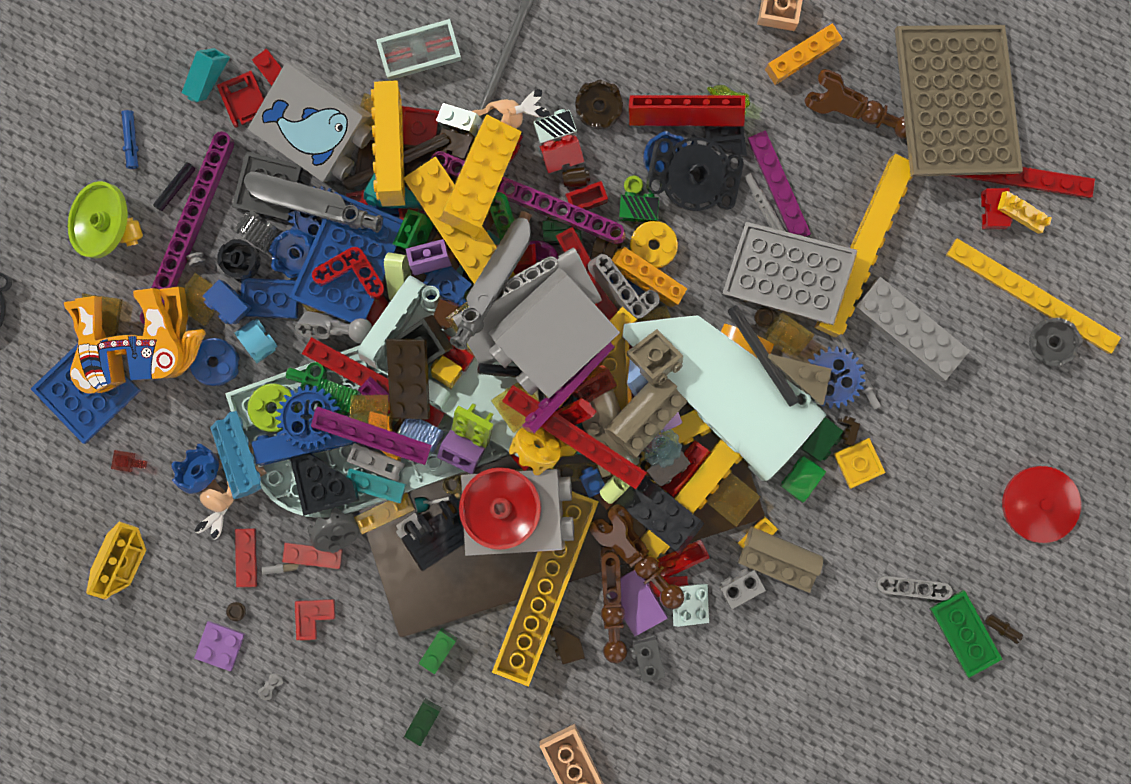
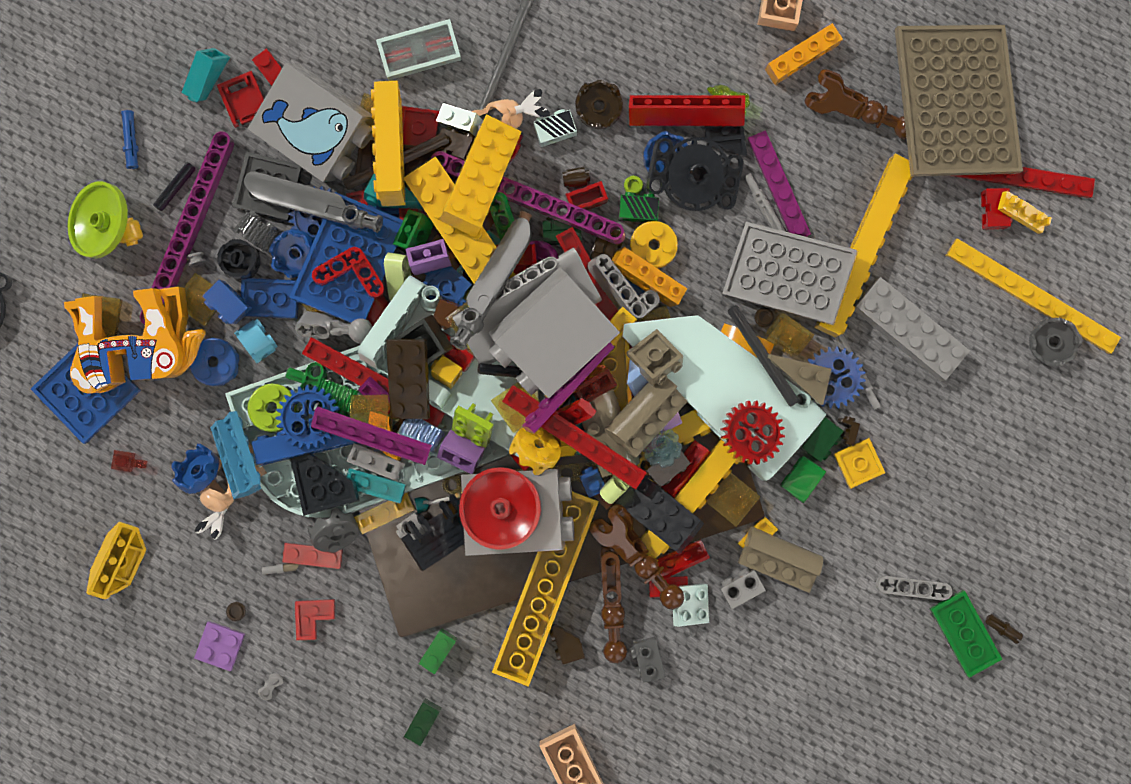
red plate [235,528,257,587] -> none
red brick [539,135,584,173] -> none
medium lavender tile [609,570,668,636] -> none
red dish [1002,466,1081,543] -> none
none -> red gear [720,401,785,465]

